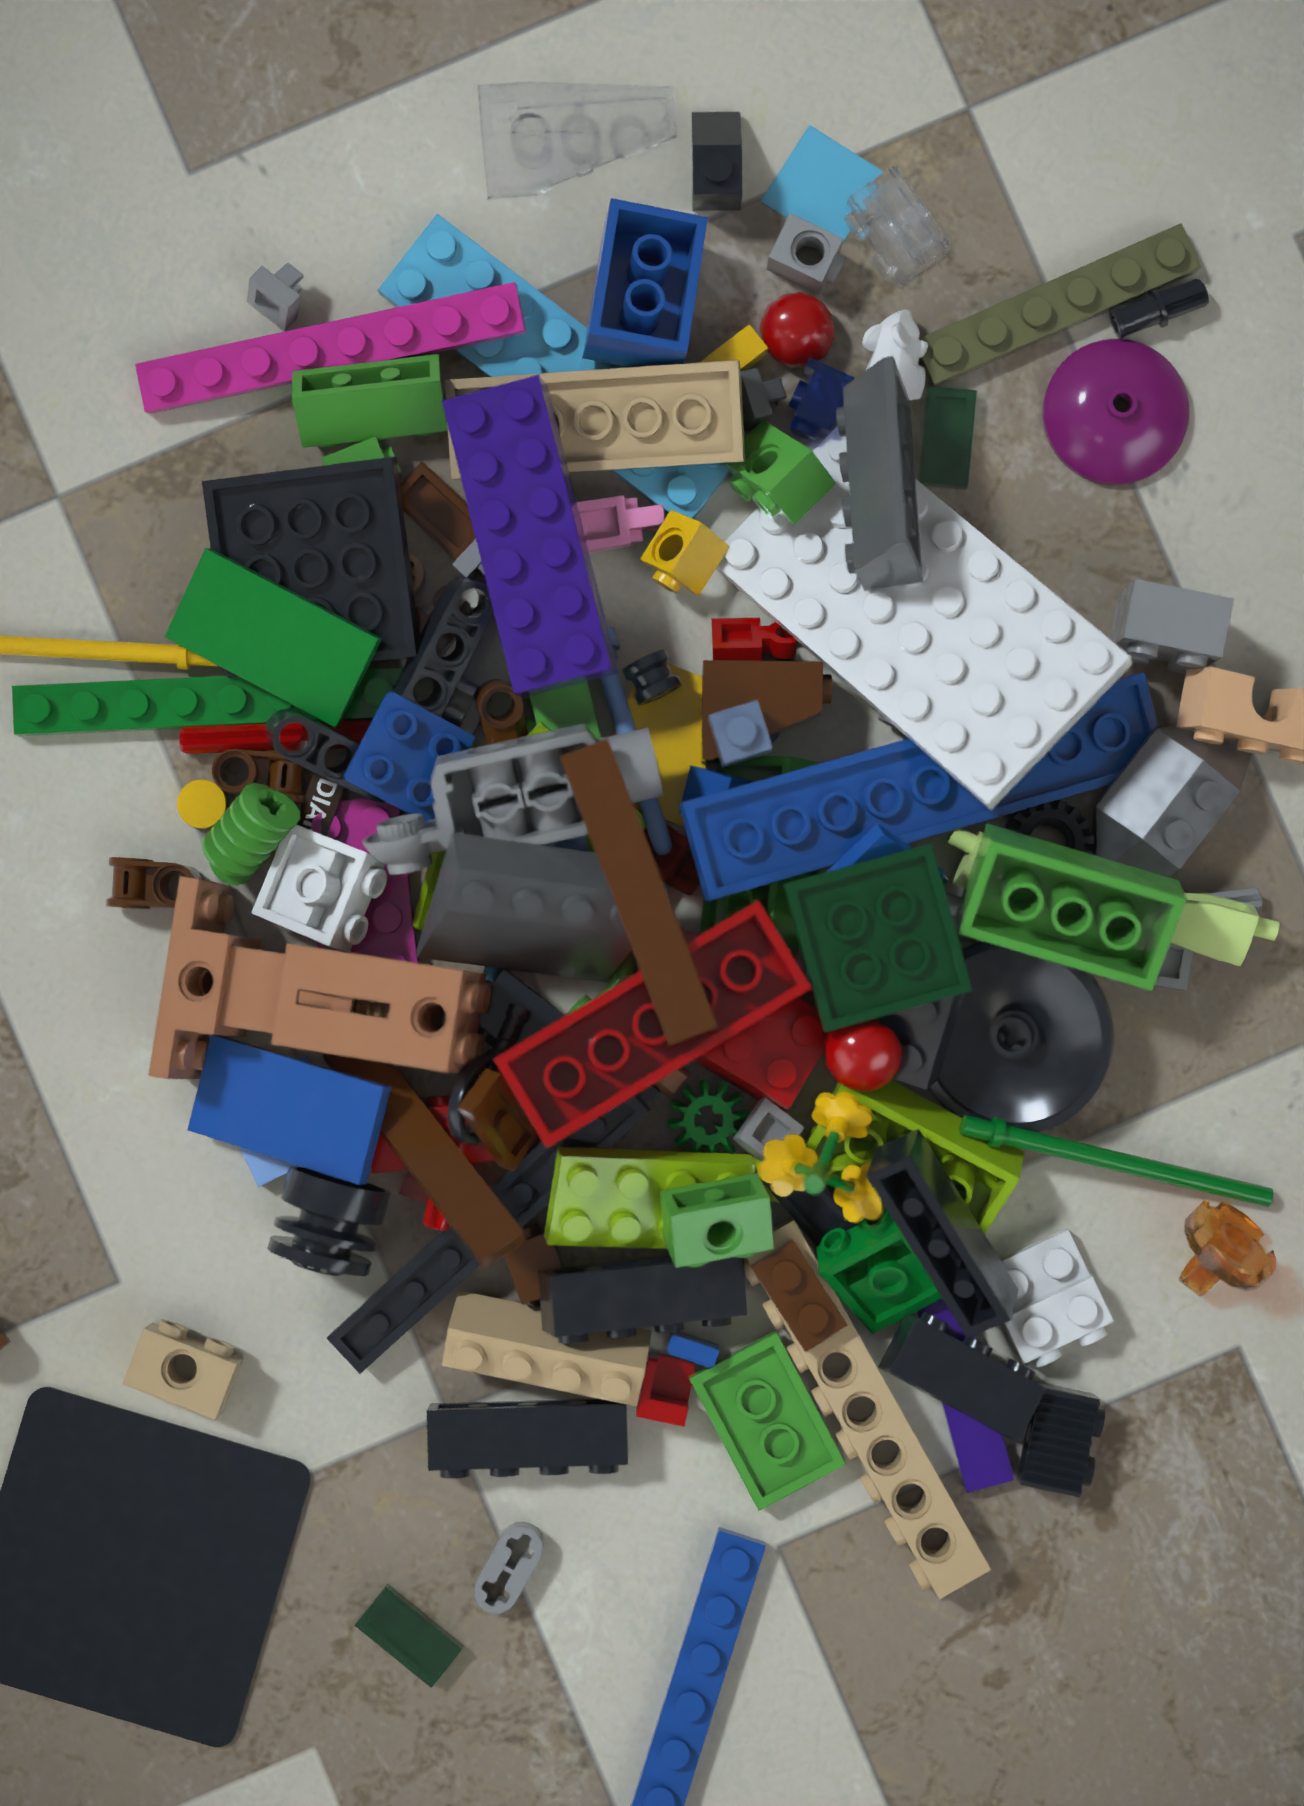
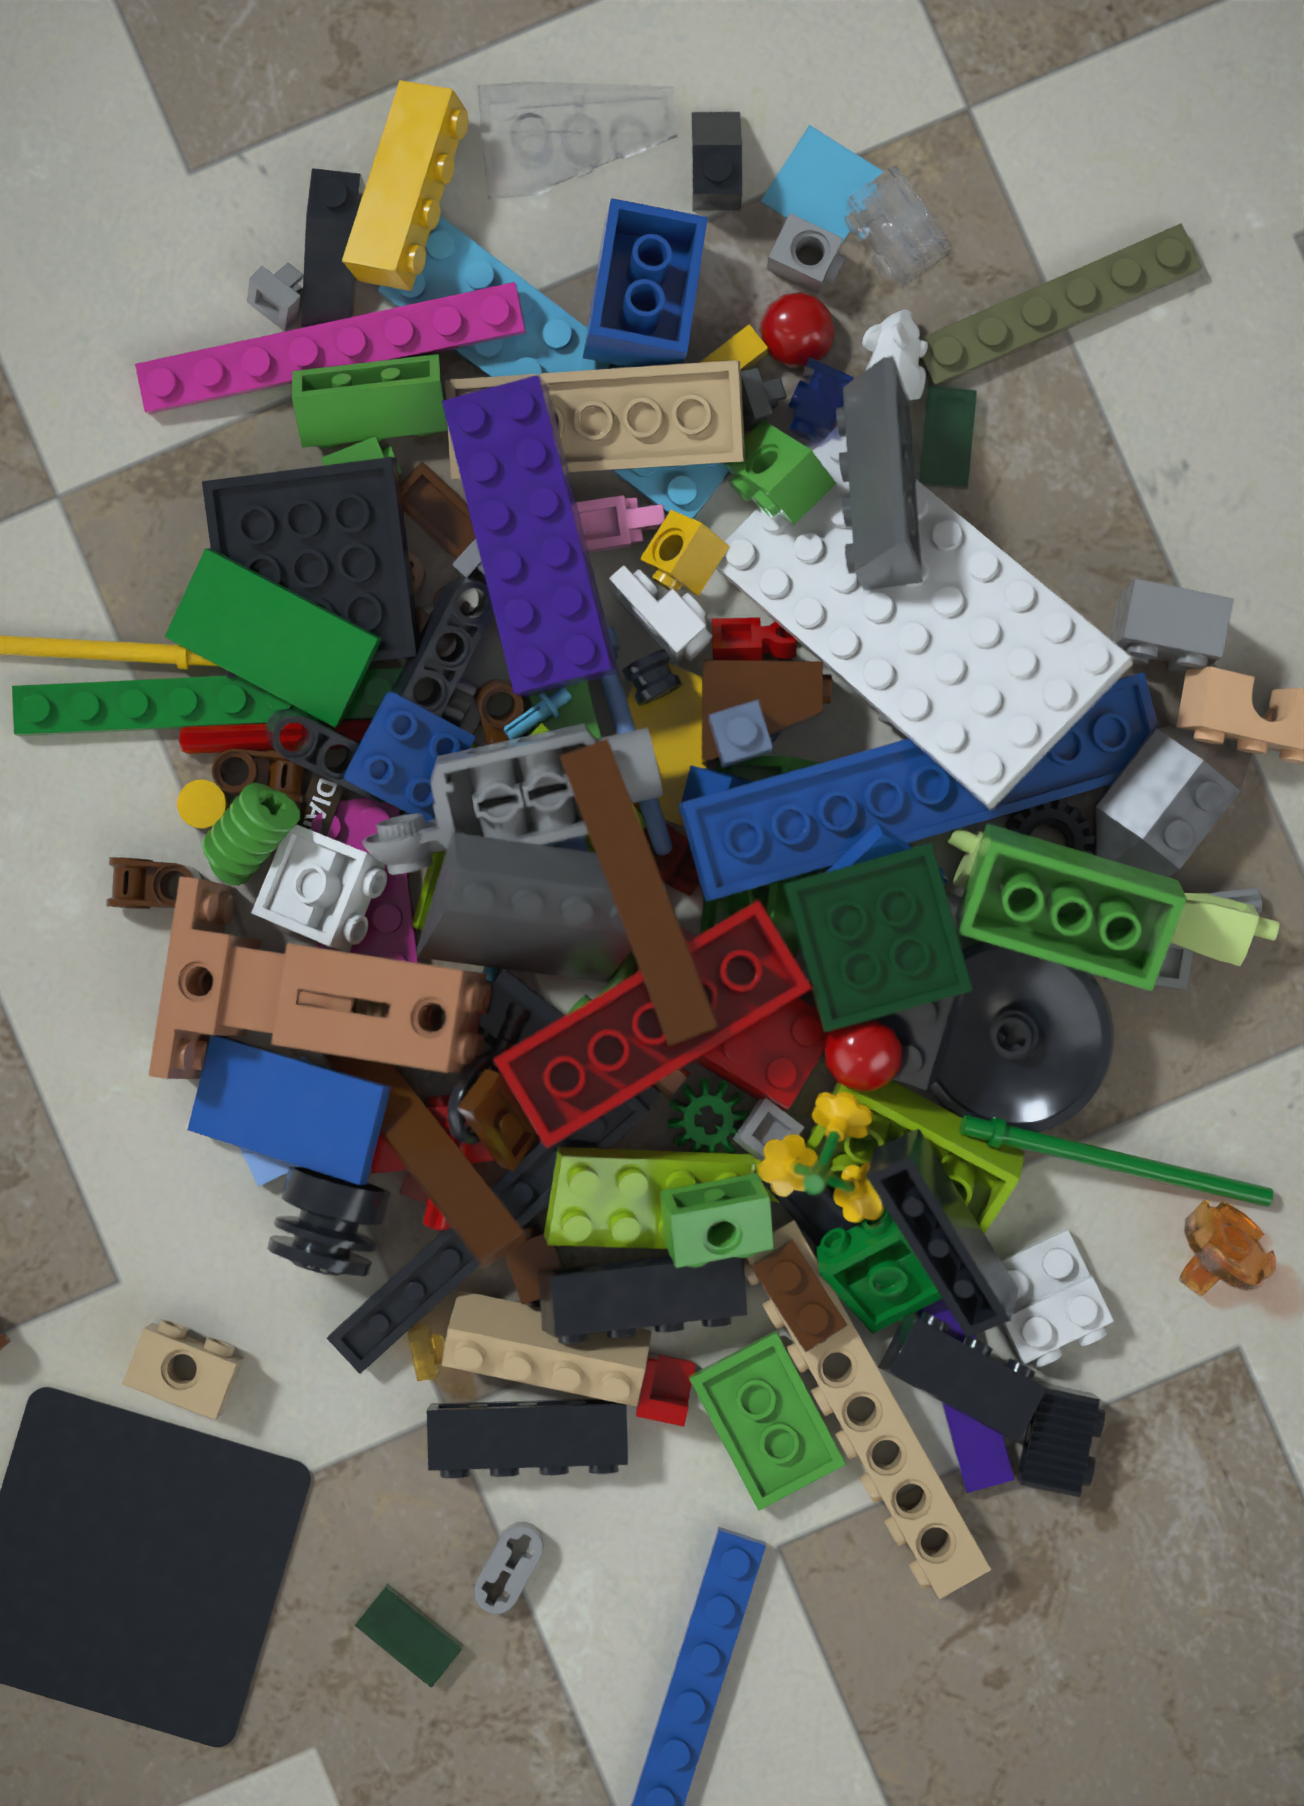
blue tile [667,1331,719,1368] -> none
magenta dish [1042,339,1189,485] -> none
black axle [1109,279,1209,339] -> none
none -> black slope [301,168,365,328]
none -> yellow brick [342,80,469,291]
none -> clear yellow plate [407,1323,445,1382]
none -> medium azure piece [504,687,572,740]
none -> white plate [609,565,713,664]

